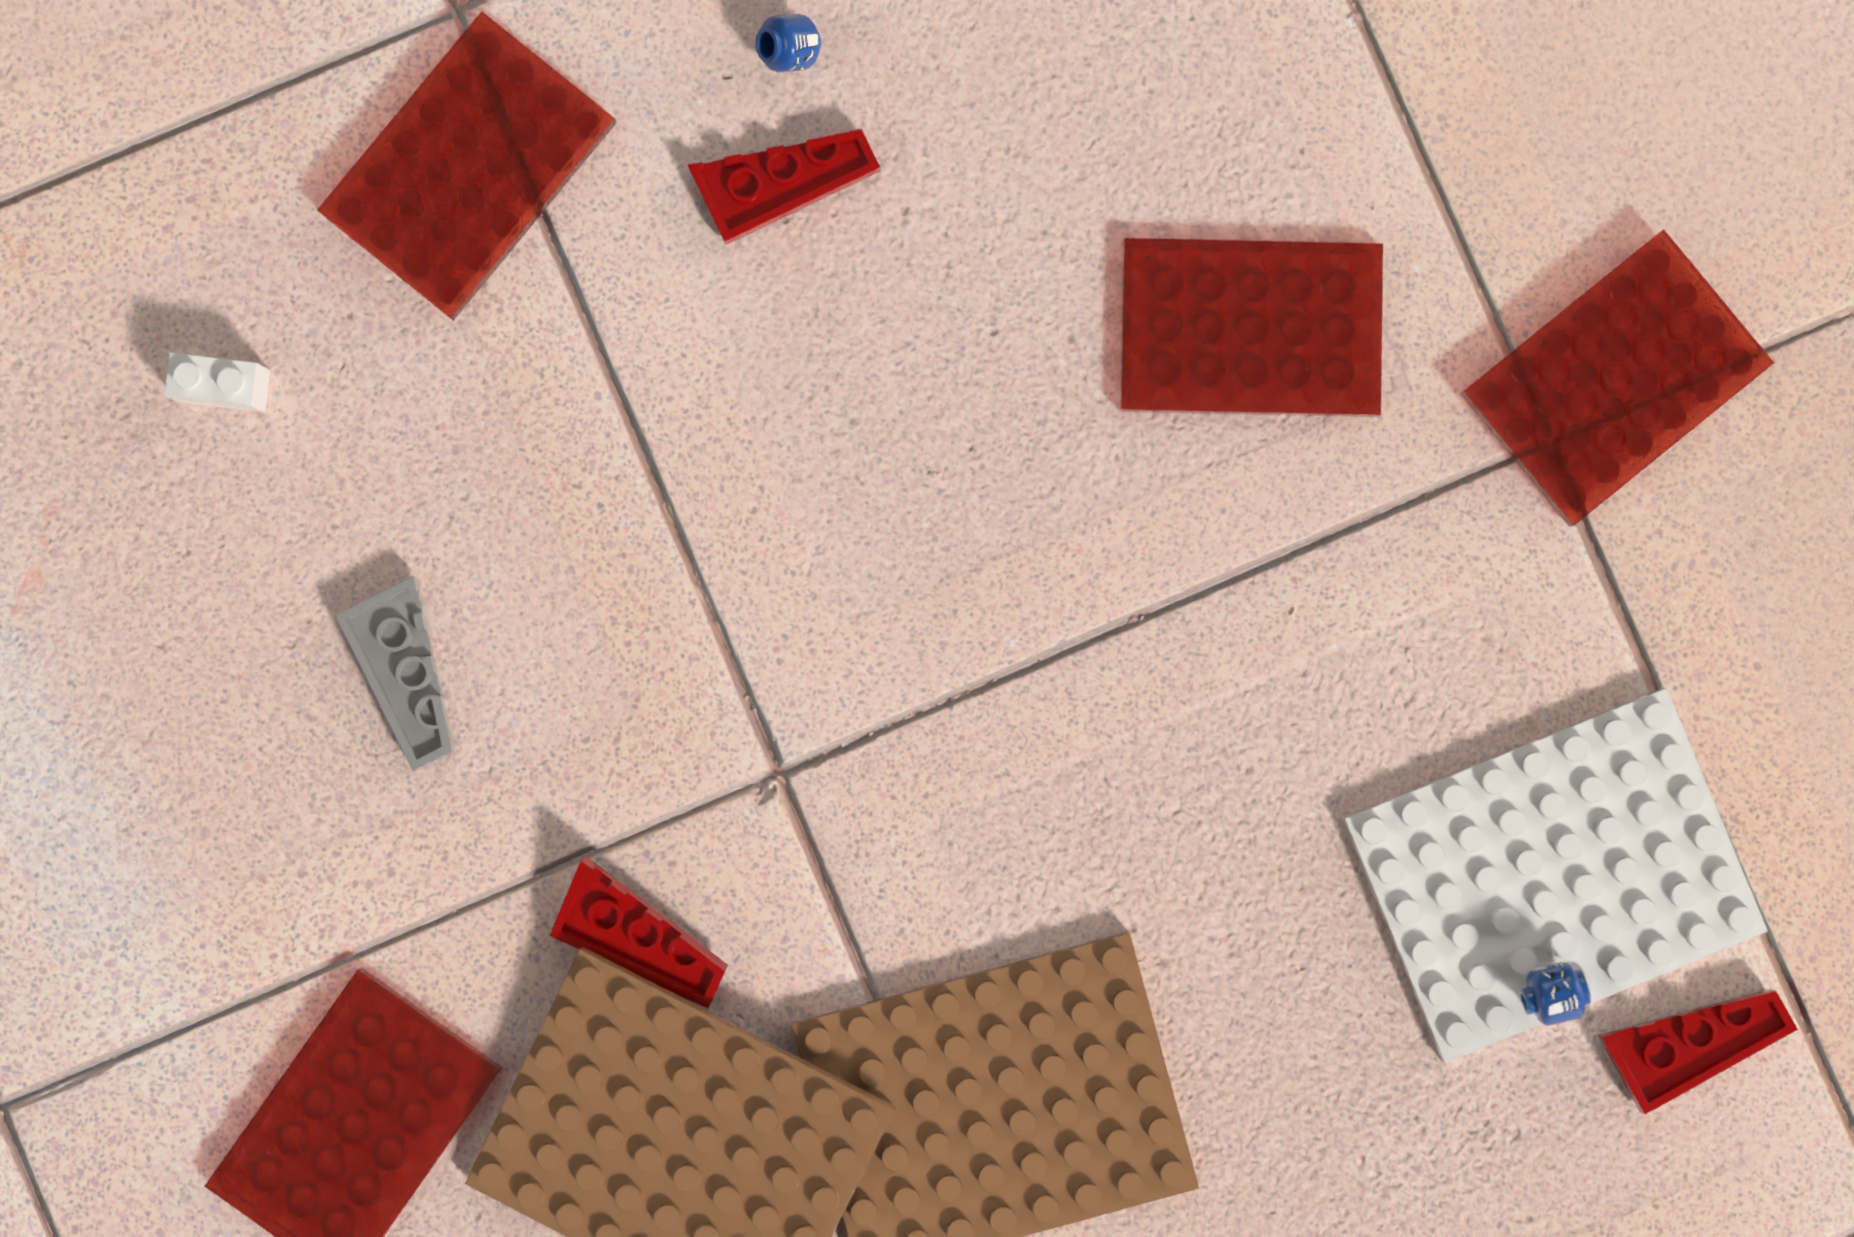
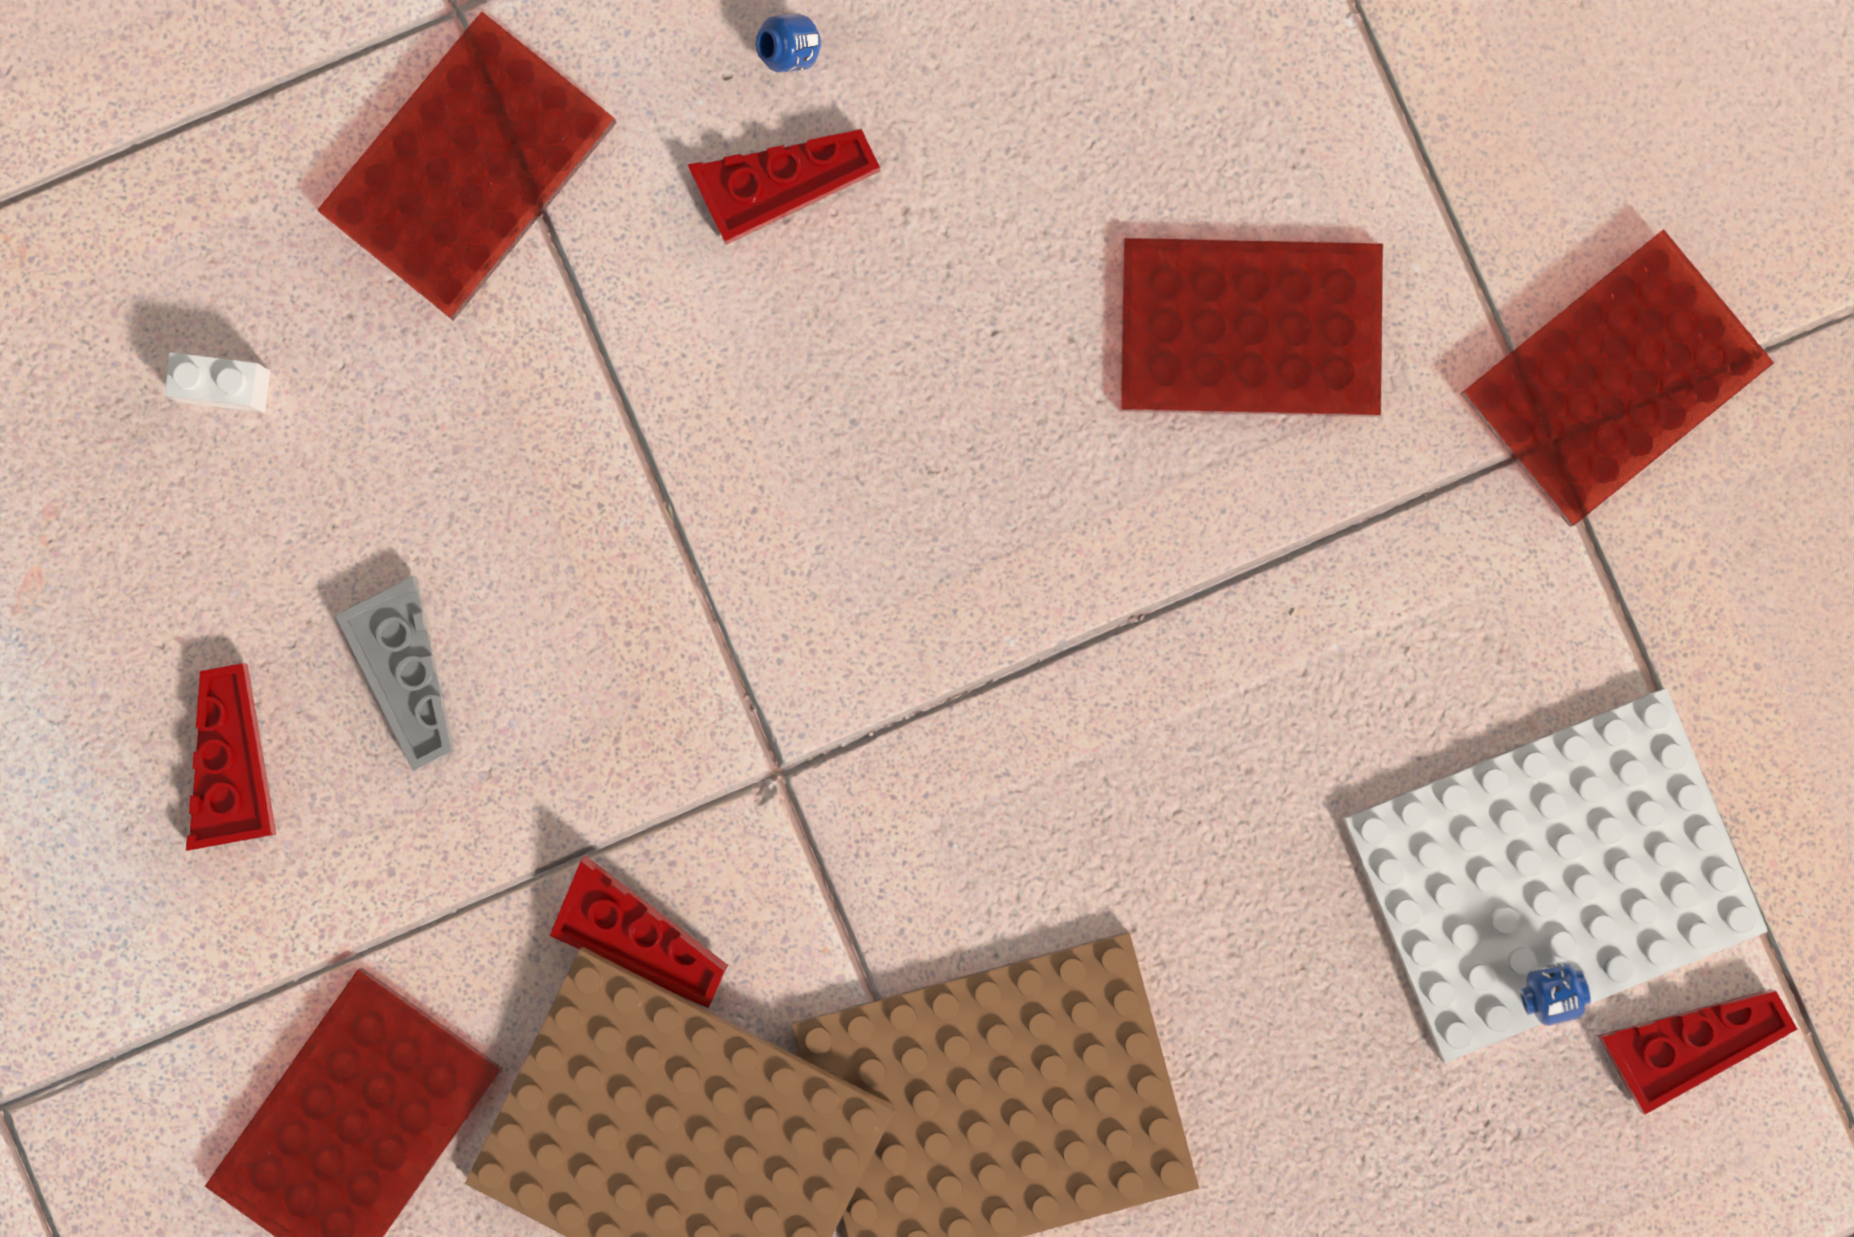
none -> red wing [186,663,277,851]

